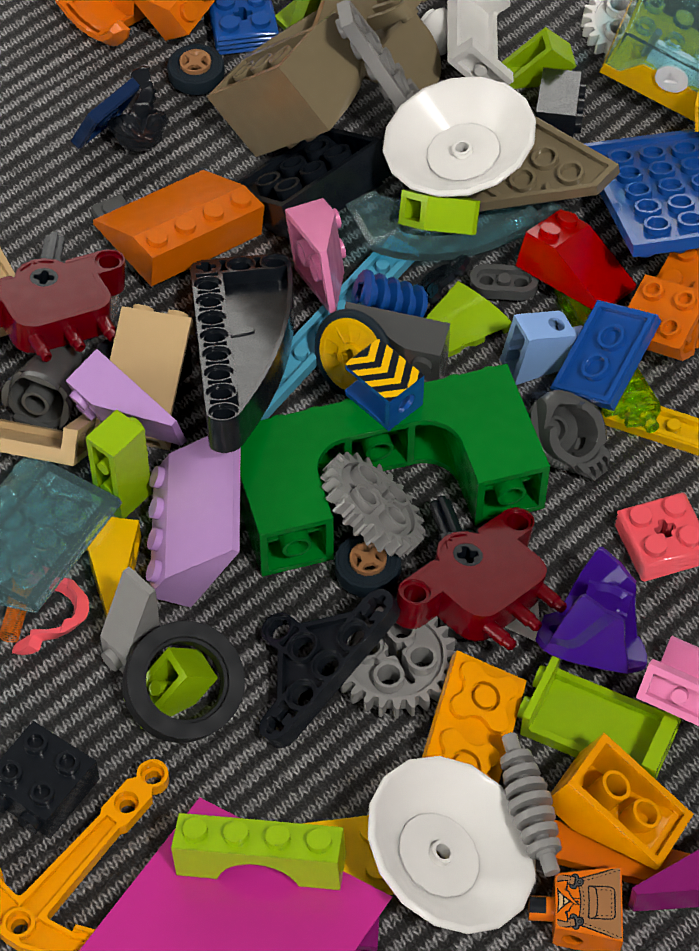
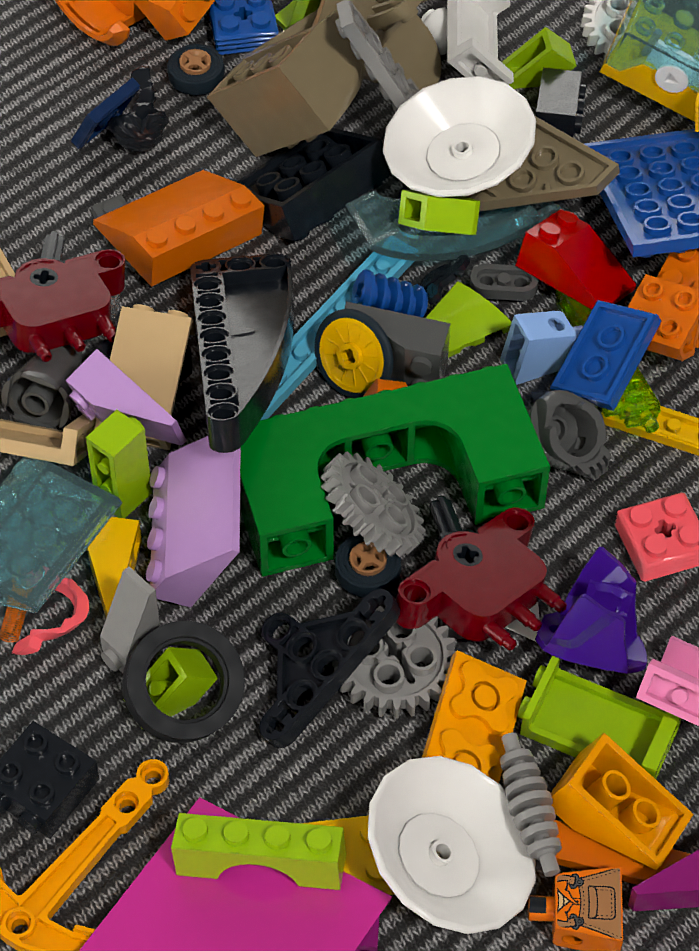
bright pink slope [285,198,346,313] -> none
piece [345,339,424,431] -> none

